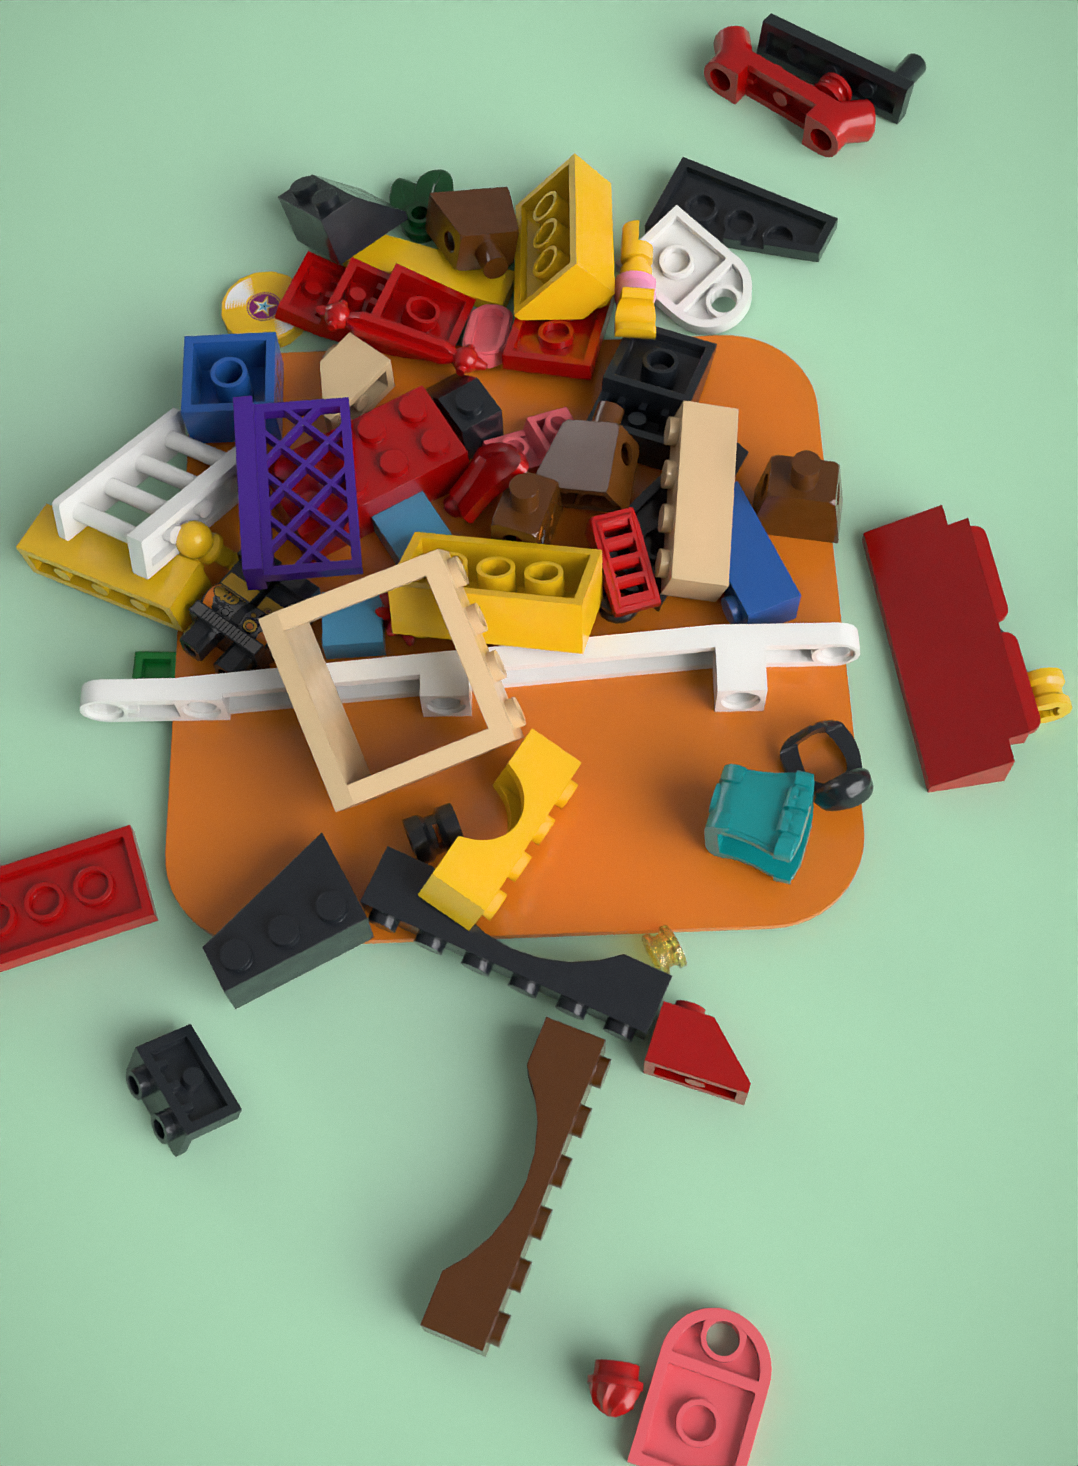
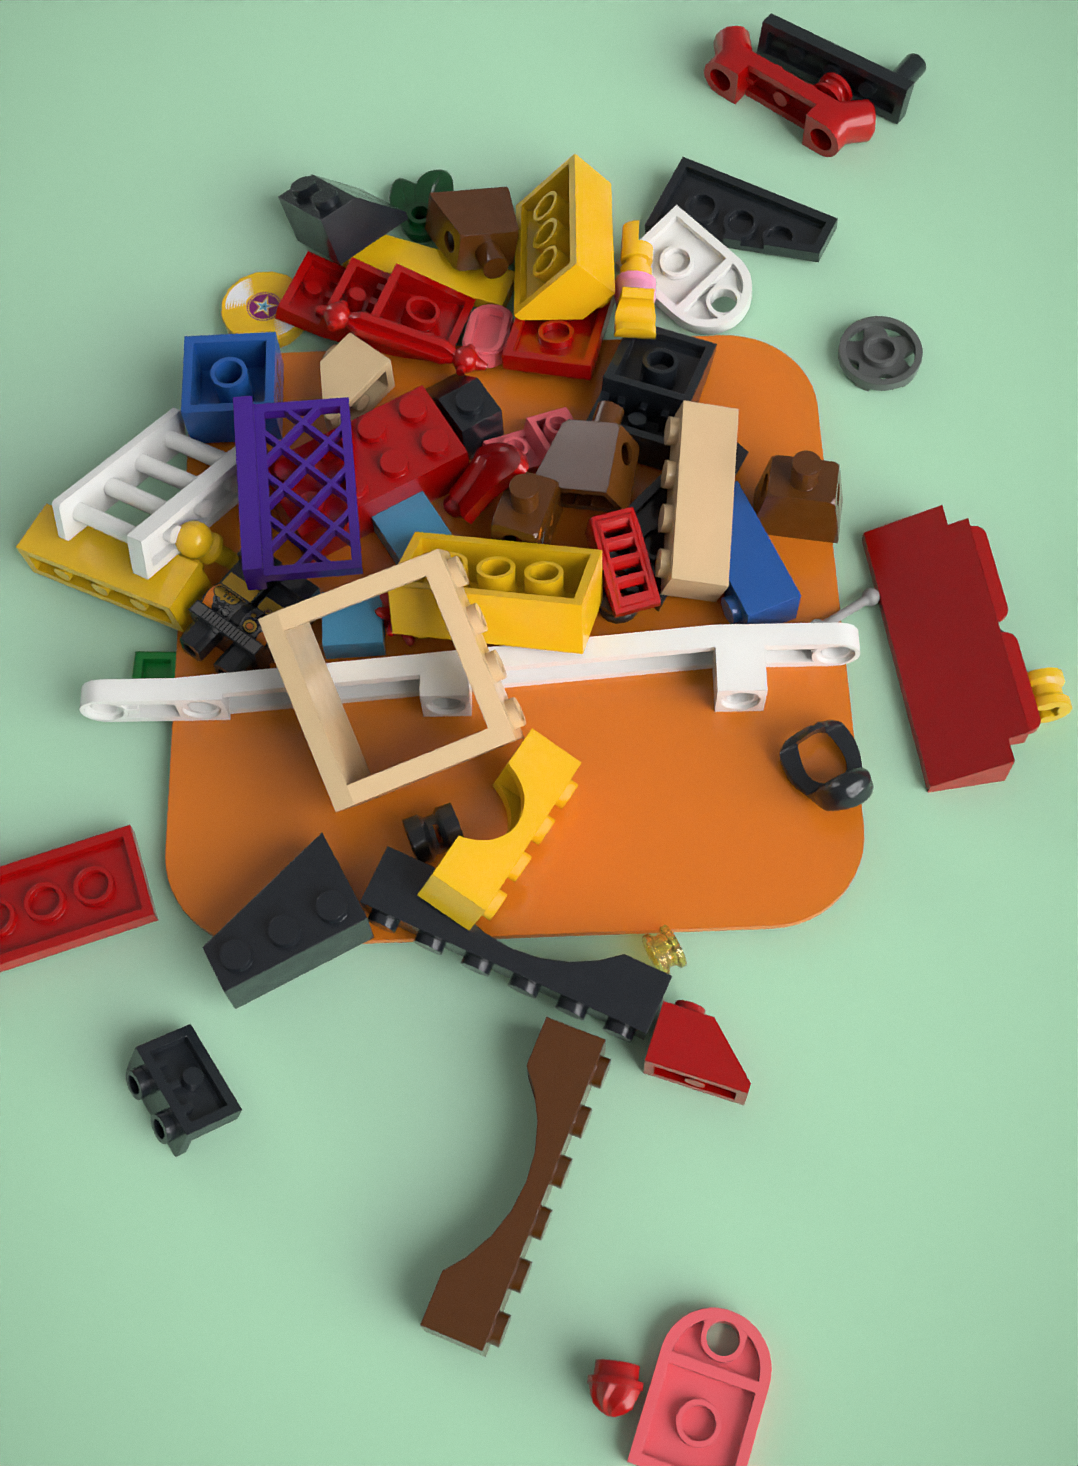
teal piece [704,764,815,885] -> none
none -> light grey hinge [810,588,880,623]
none -> dark grey wheel [838,316,923,391]

